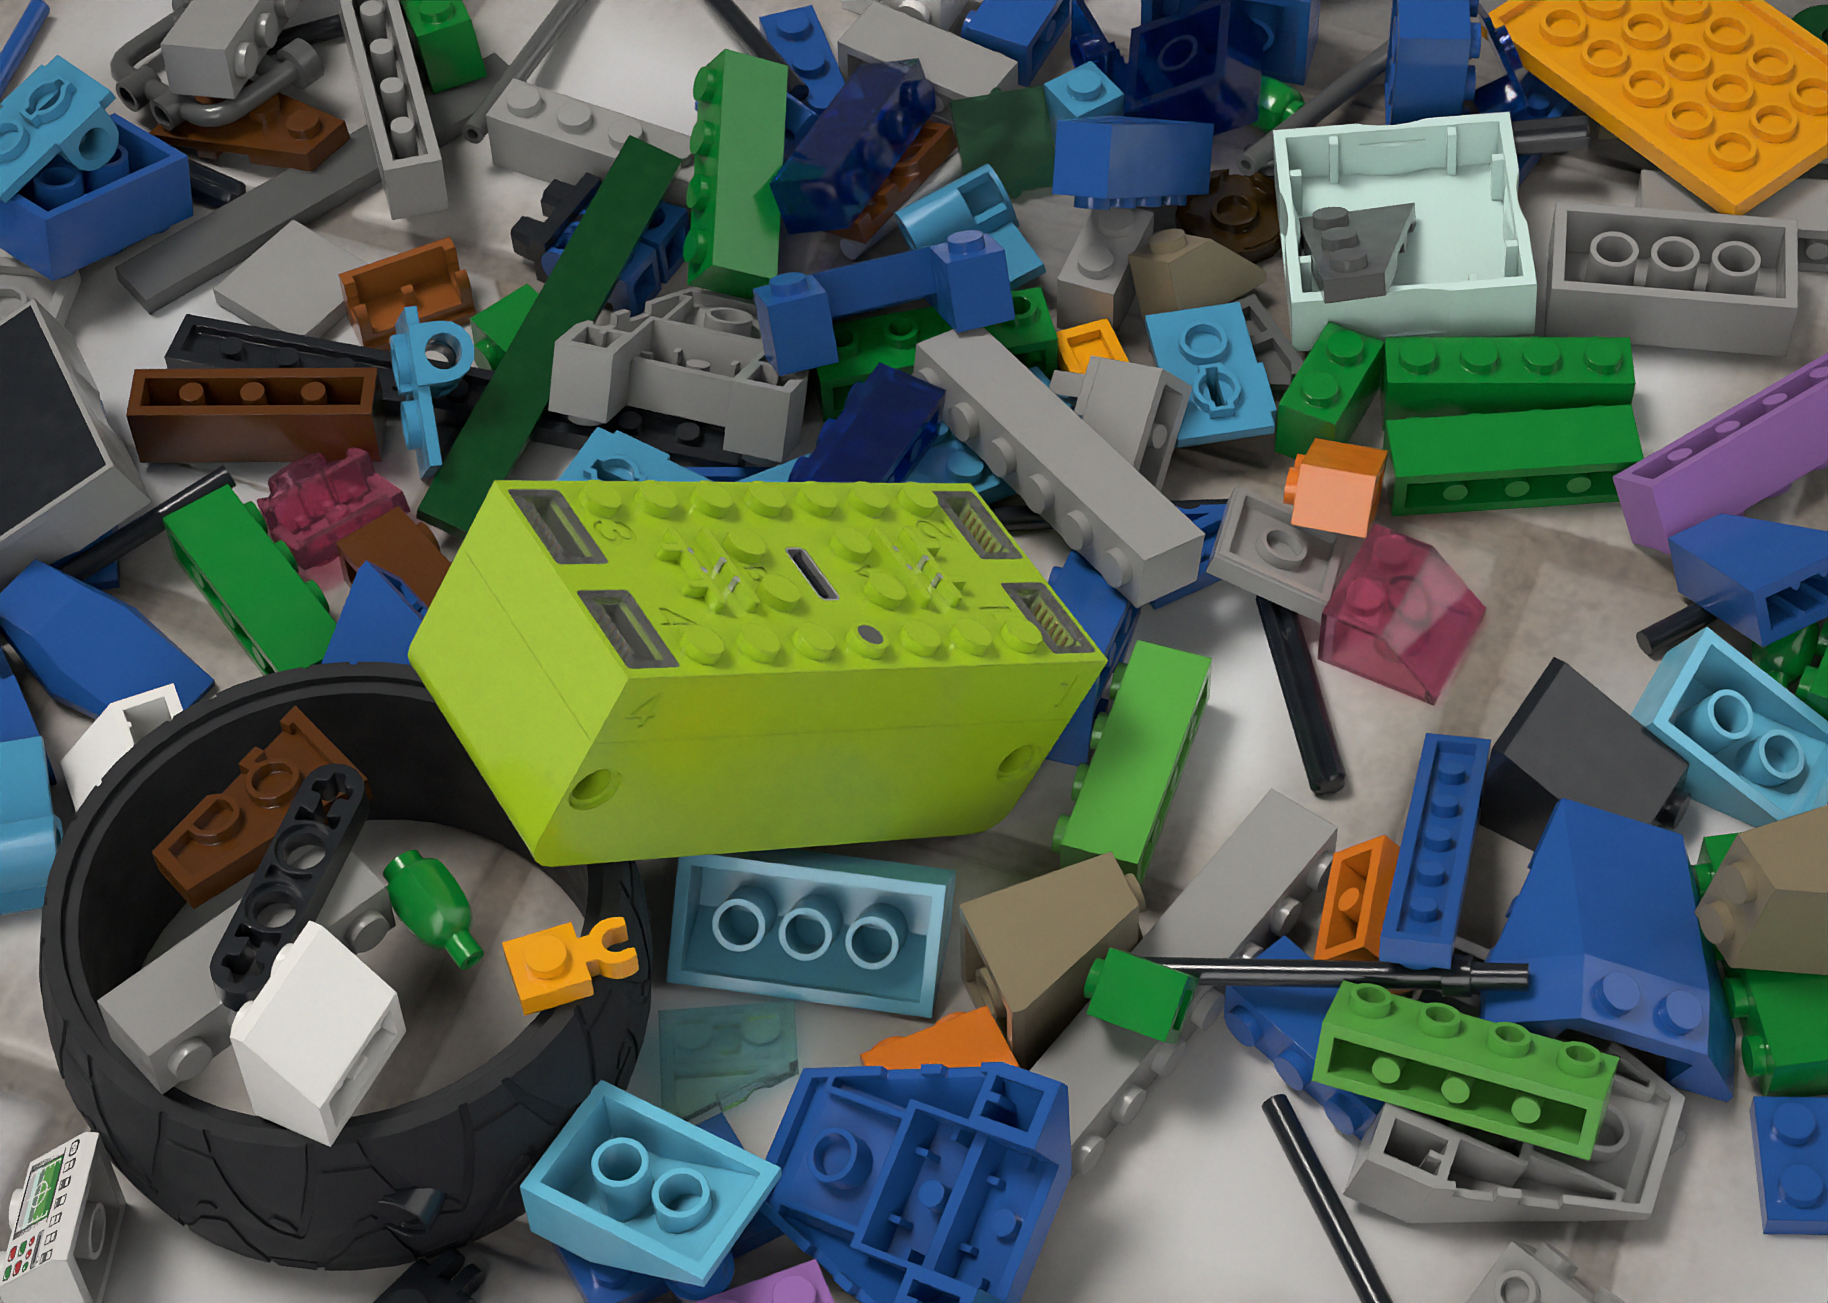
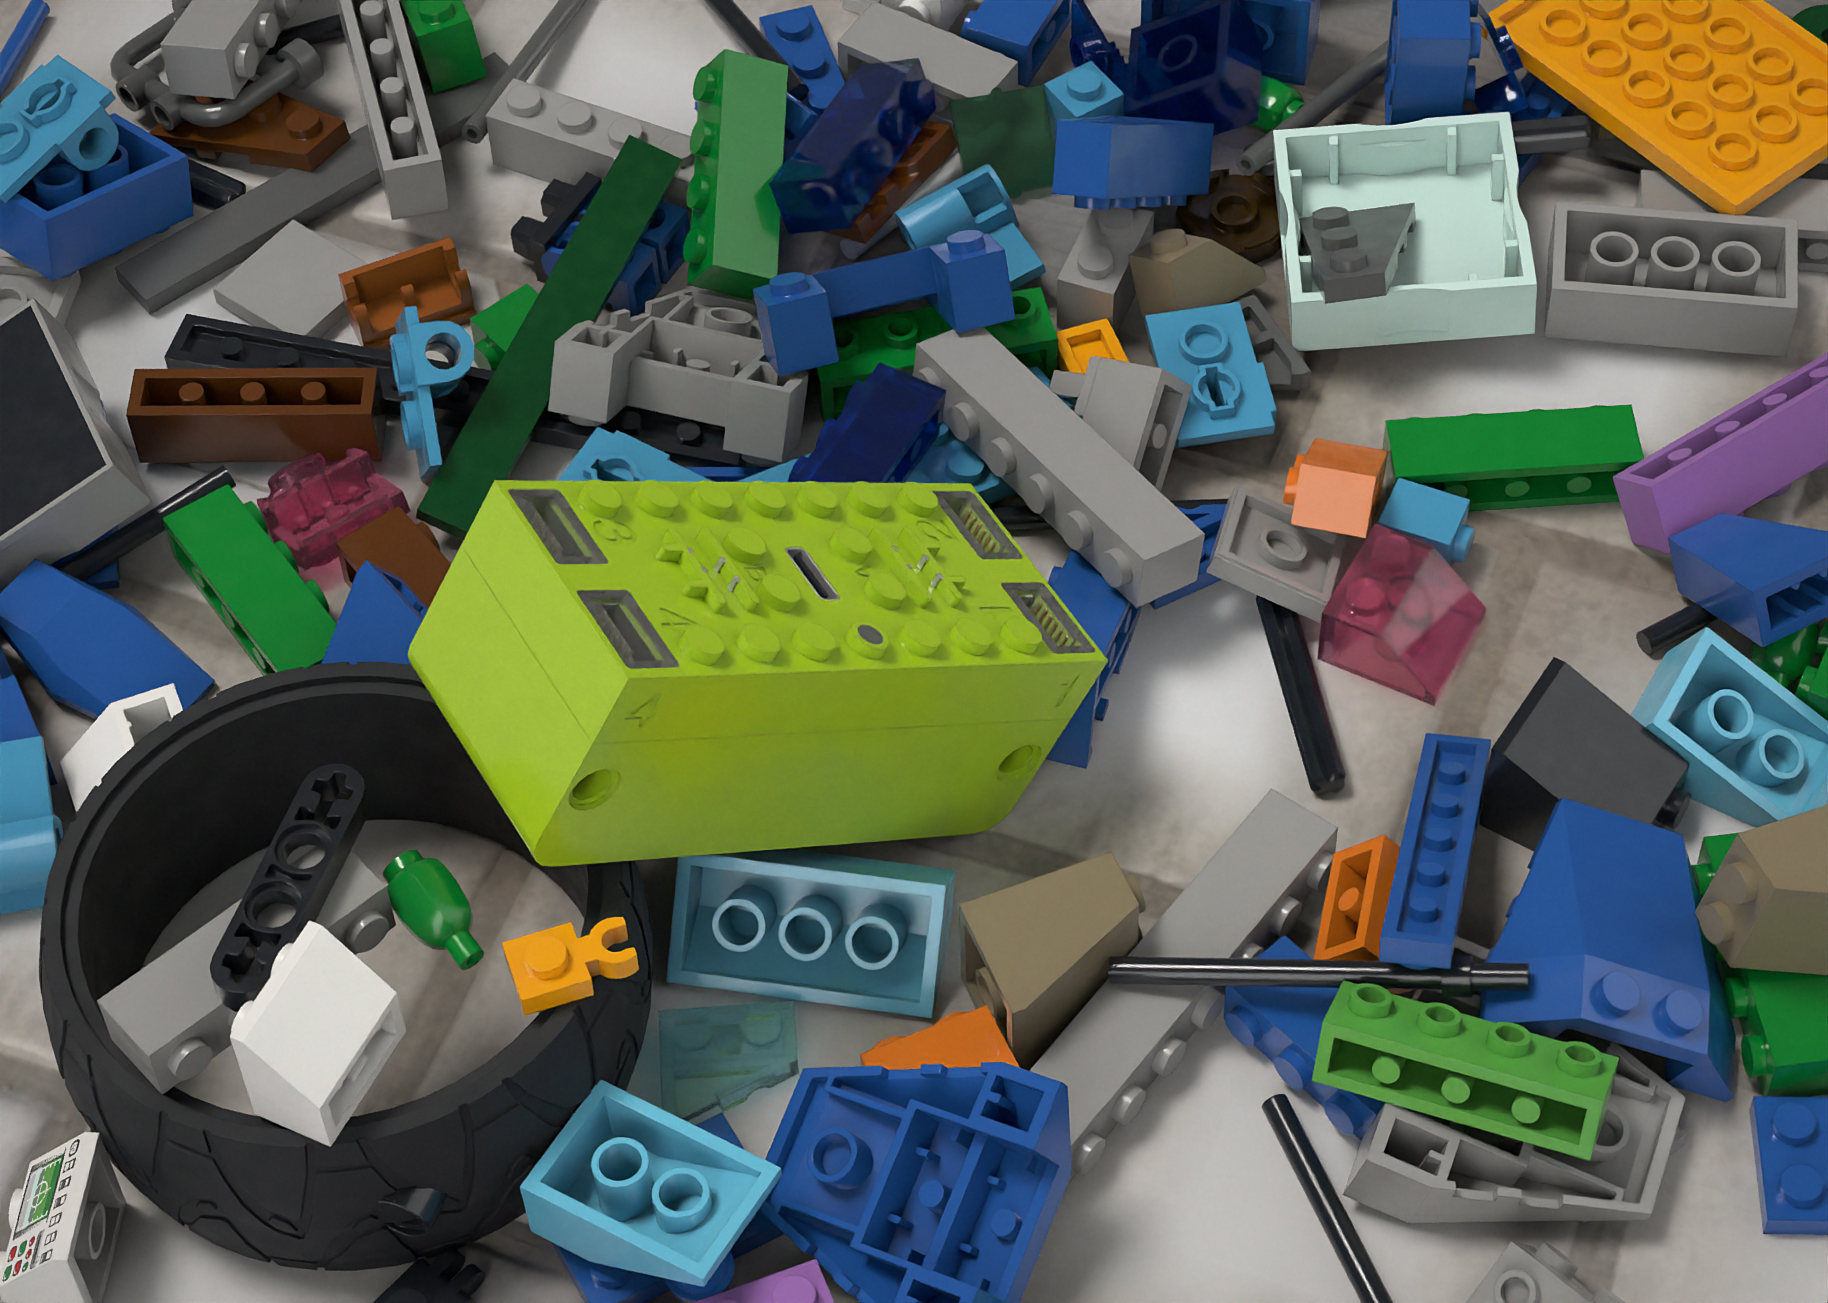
reddish brown wing [152,706,374,909] -> none
bright green brick [1051,640,1212,887] -> none
green brick [1084,947,1200,1044] -> none
green brick [1275,321,1384,459] -> none
green brick [1379,336,1636,431] -> none
none -> dark azure brick [1373,478,1475,584]

